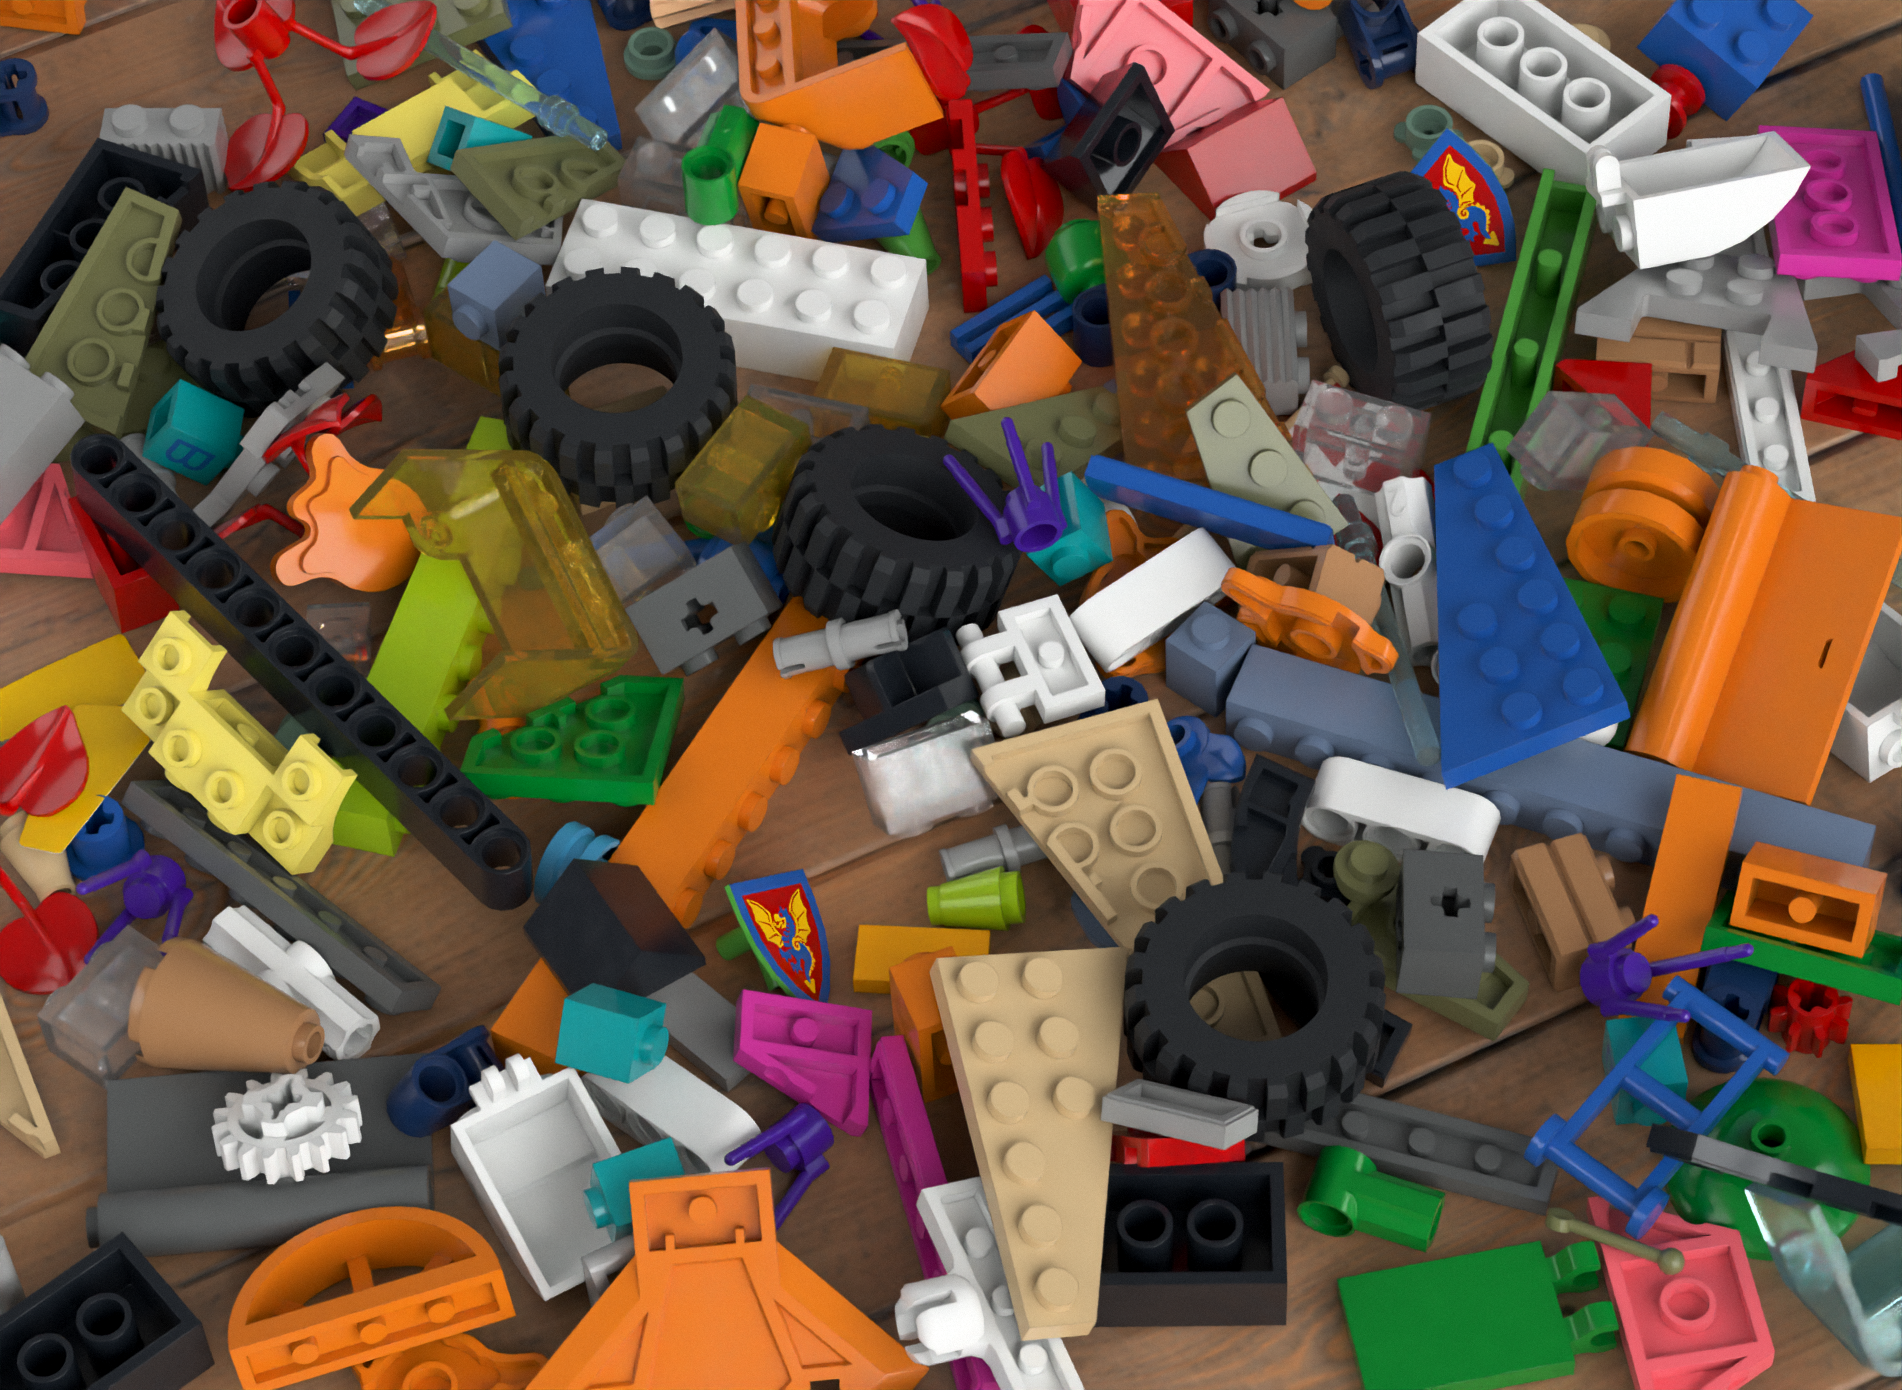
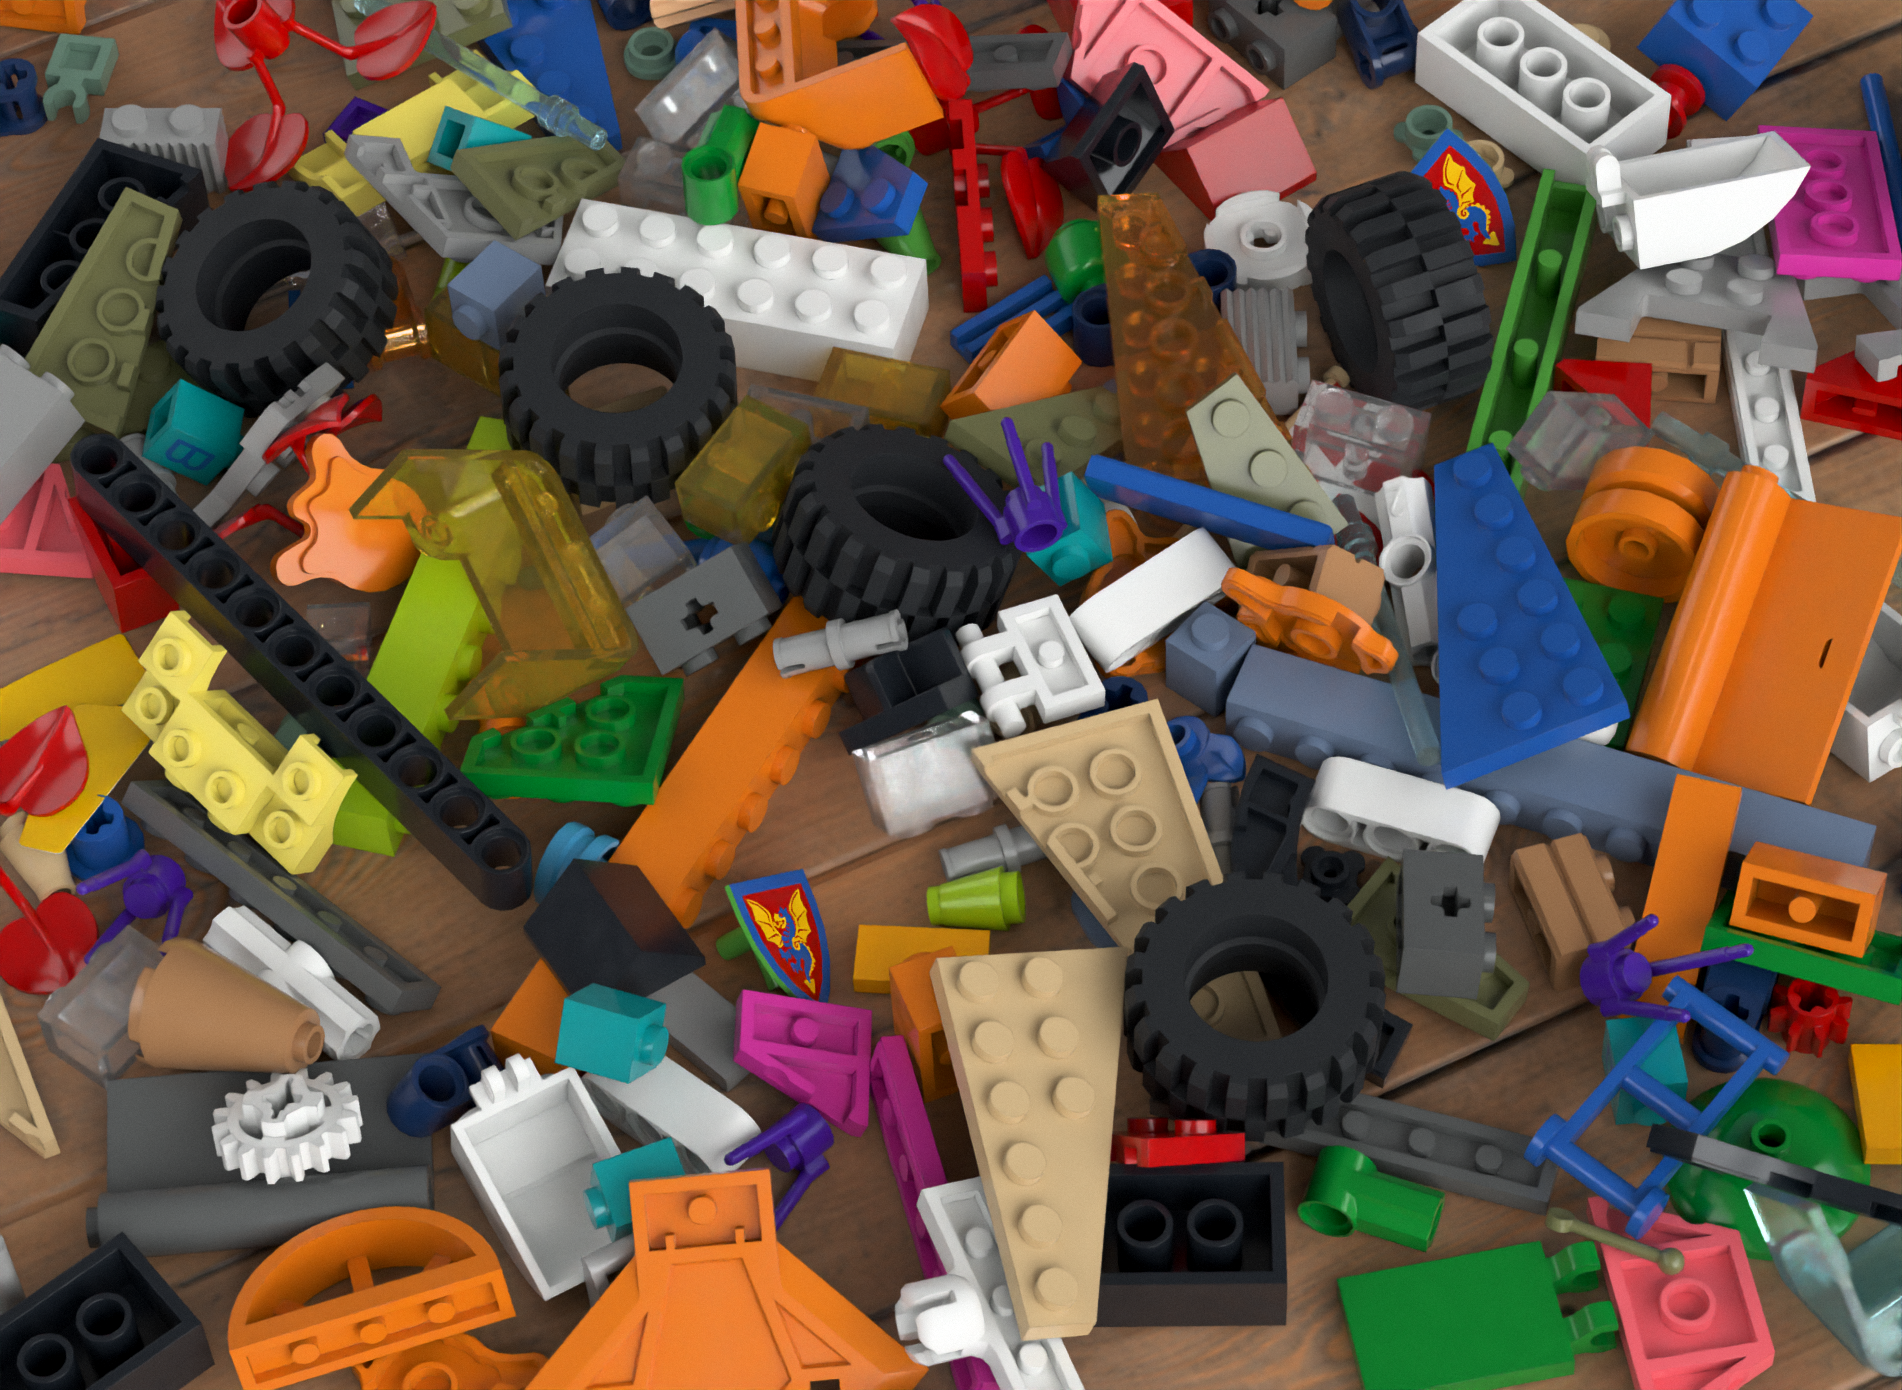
light grey tile [1101,1078,1259,1150] -> none
olive plate [1333,840,1400,904] -> none
none -> sand green plate [43,33,119,124]

